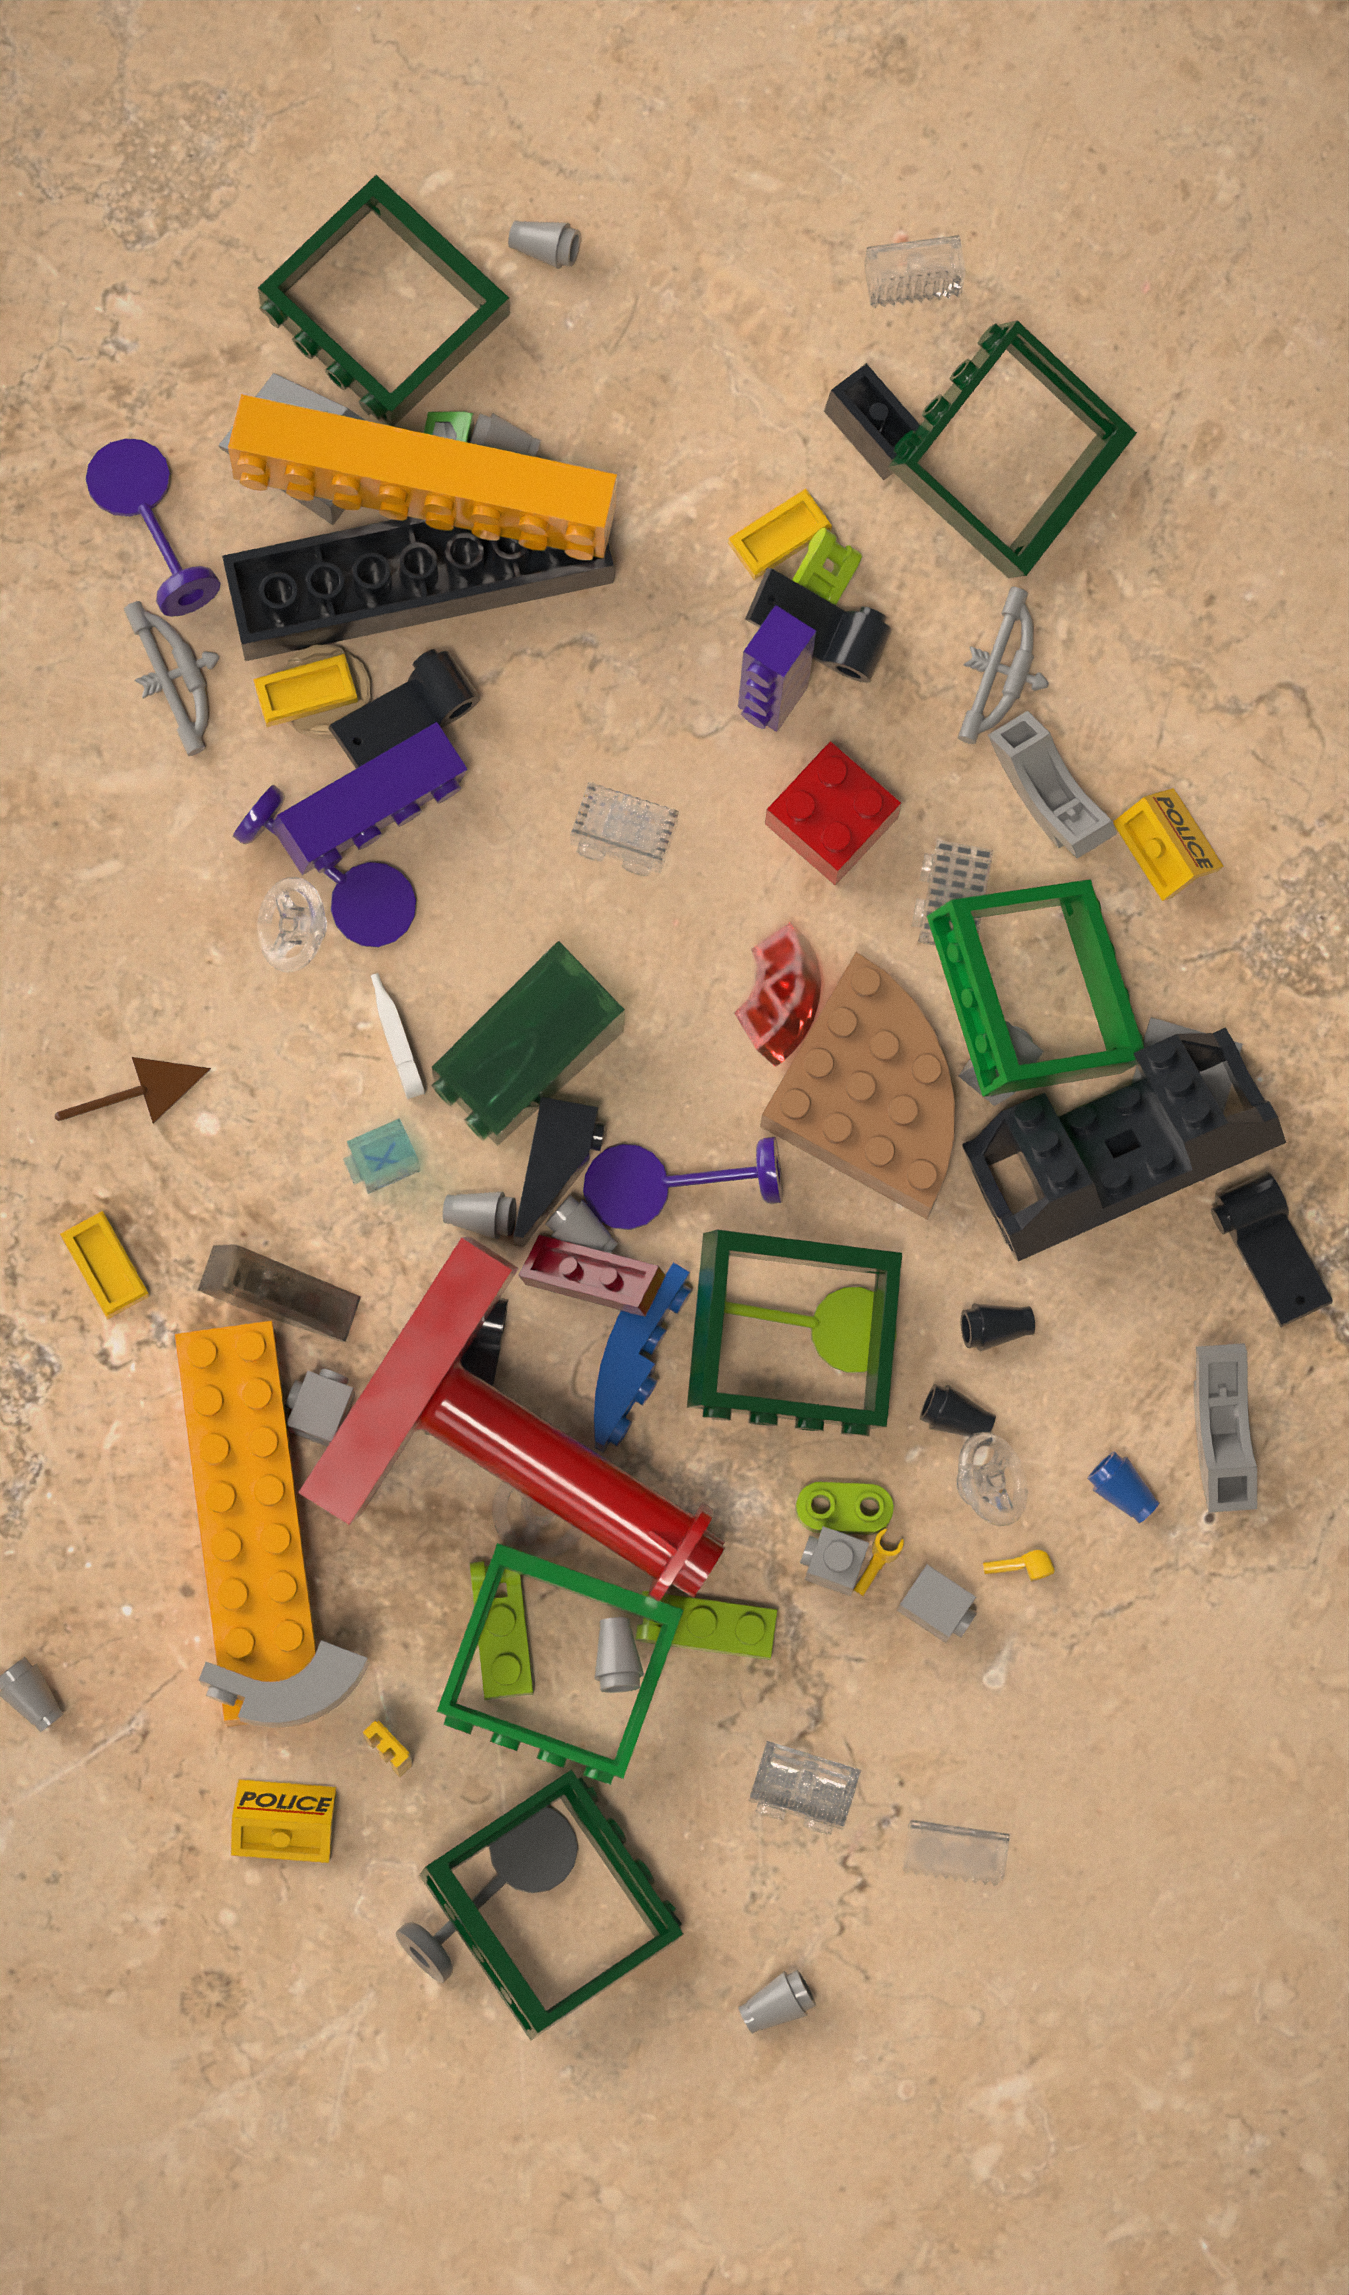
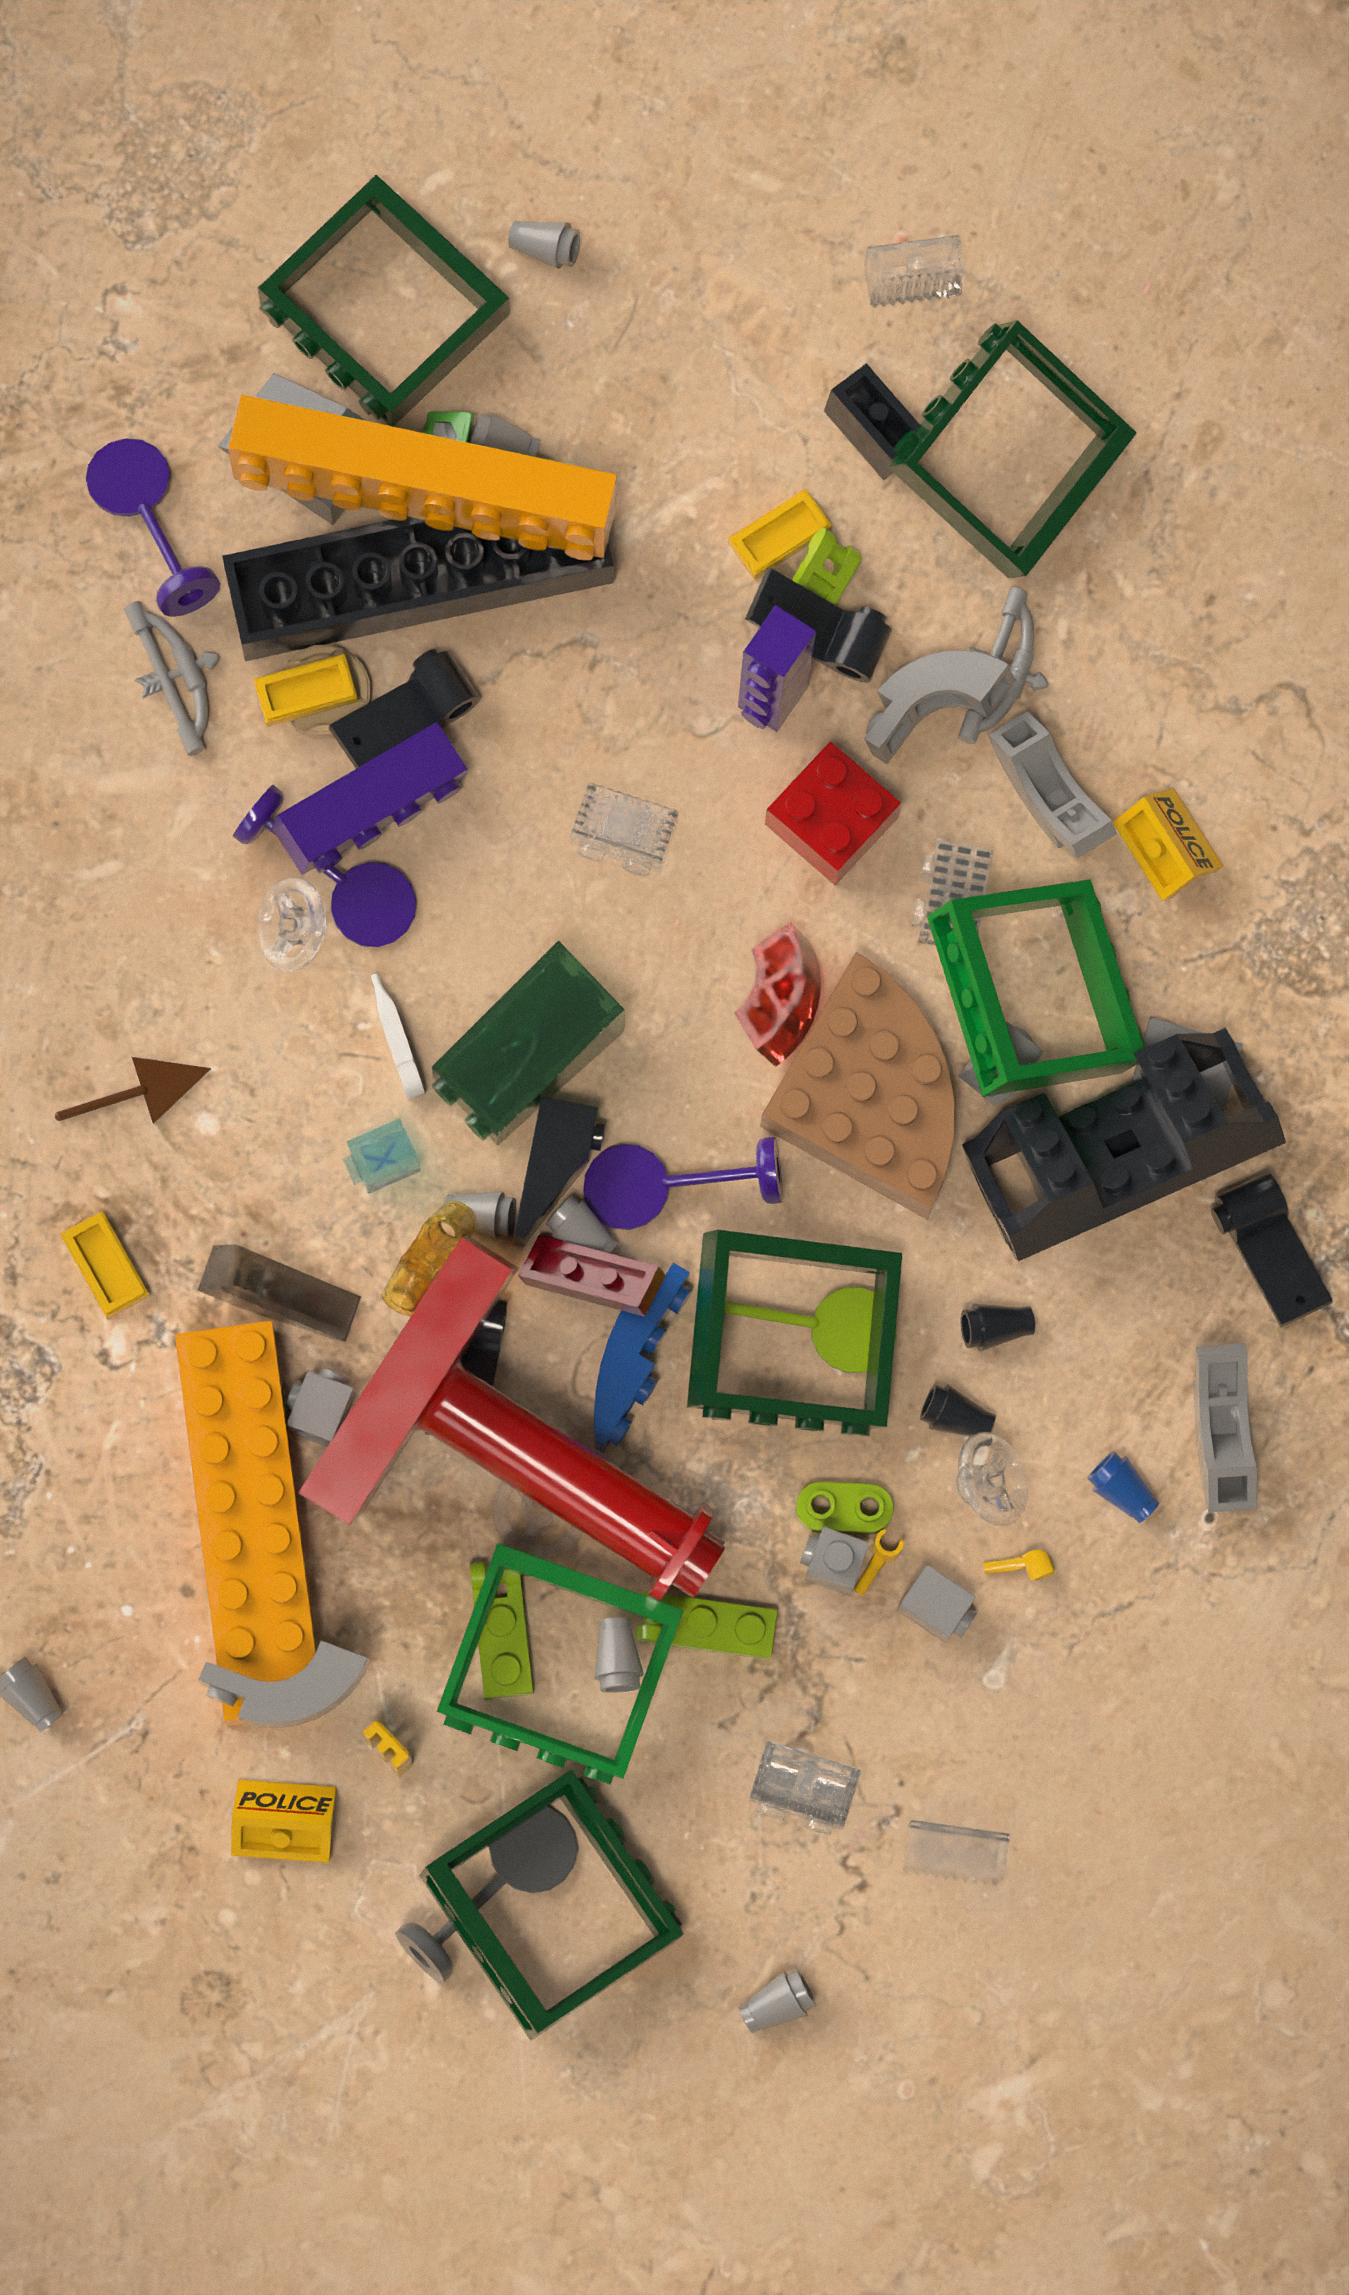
none -> clear yellow piece [382,1201,477,1316]
none -> light grey arch [864,650,1015,764]

